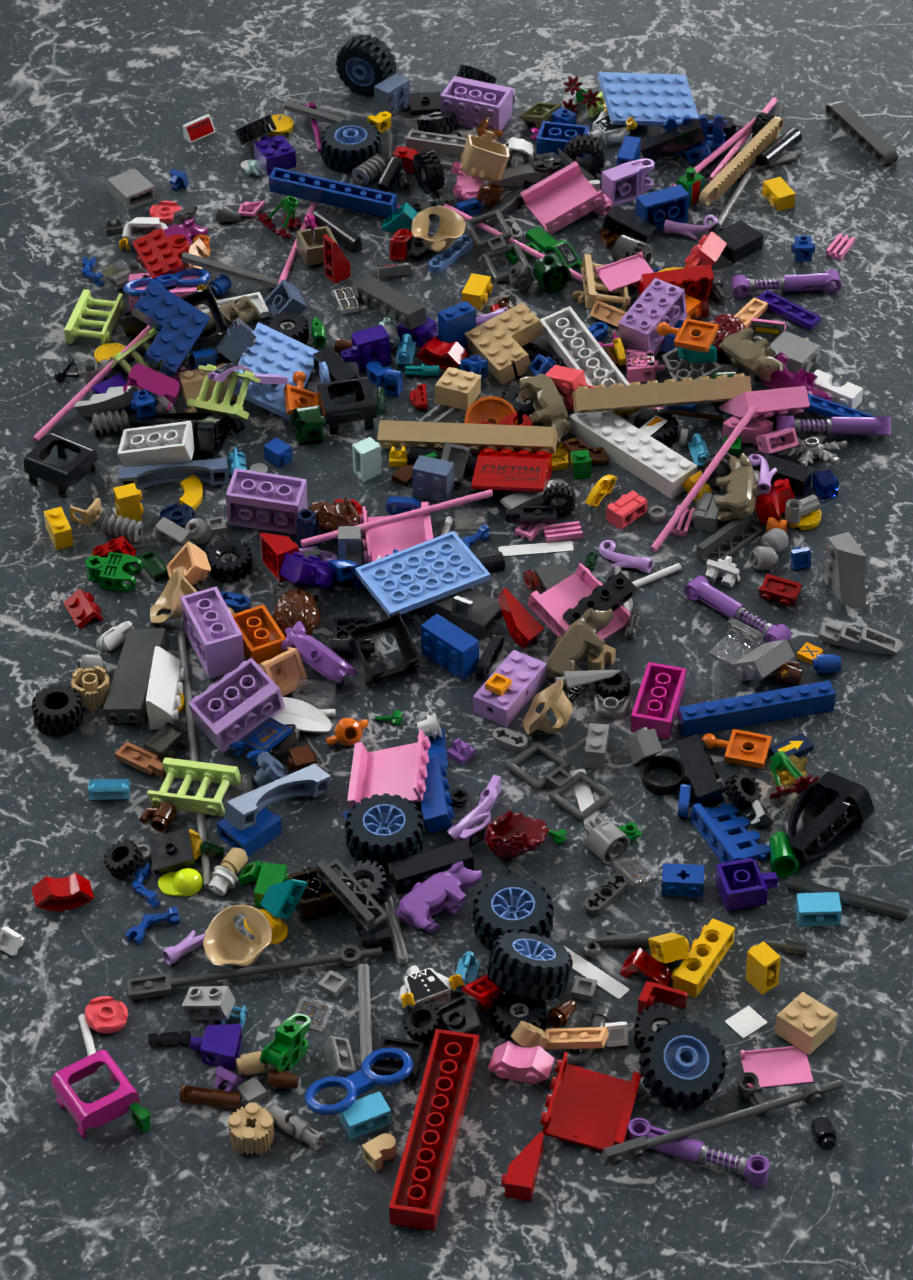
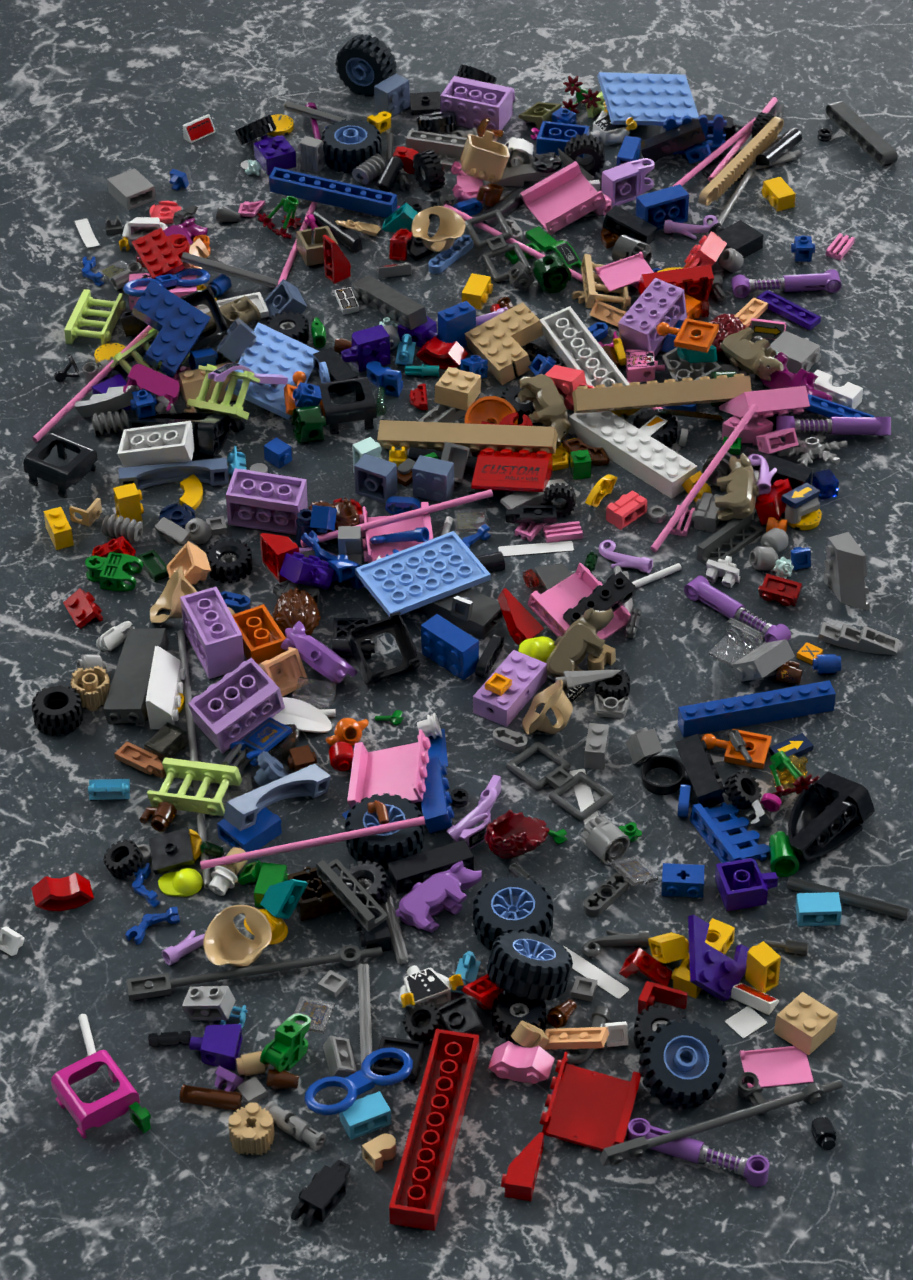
coral tile [84,996,128,1033] -> none
medium lavender tile [447,738,475,765] -> none
dark pink brick [631,662,686,739] -> none
green torso [676,167,705,206] -> none
medium azure hinge [687,433,710,466] -> none
none -> white sticker [75,218,100,248]
none -> bright pink piece [200,816,425,869]
none -> dark grey tile [221,743,250,773]
none -> black hinge [291,1160,351,1227]
none -> blue brick [293,382,322,407]
none -> light grey brick [298,136,324,174]
none -> blue piece [301,530,348,561]
none -> blue brick [310,505,337,533]
none -> red head [328,741,354,771]
none -> tan piece [335,220,381,236]
none -> sand blue brick [354,453,398,504]
none -> dark orange arm [367,800,389,825]
none -> blue plant [369,527,429,544]
none -> dark grey piece [398,458,416,474]
none -> neon yellow cap [518,636,556,663]
none -> dark purple wing [688,914,749,1001]
none -> light grey head [719,248,744,273]
none -> dark grey axle [728,730,753,763]
none -> white slope [731,983,779,1015]
none -> dark pink tile [760,793,782,812]
none -> light aqua plant [773,557,794,579]
none -> dark blue tile [781,483,820,509]
none -> black bush [817,128,832,142]

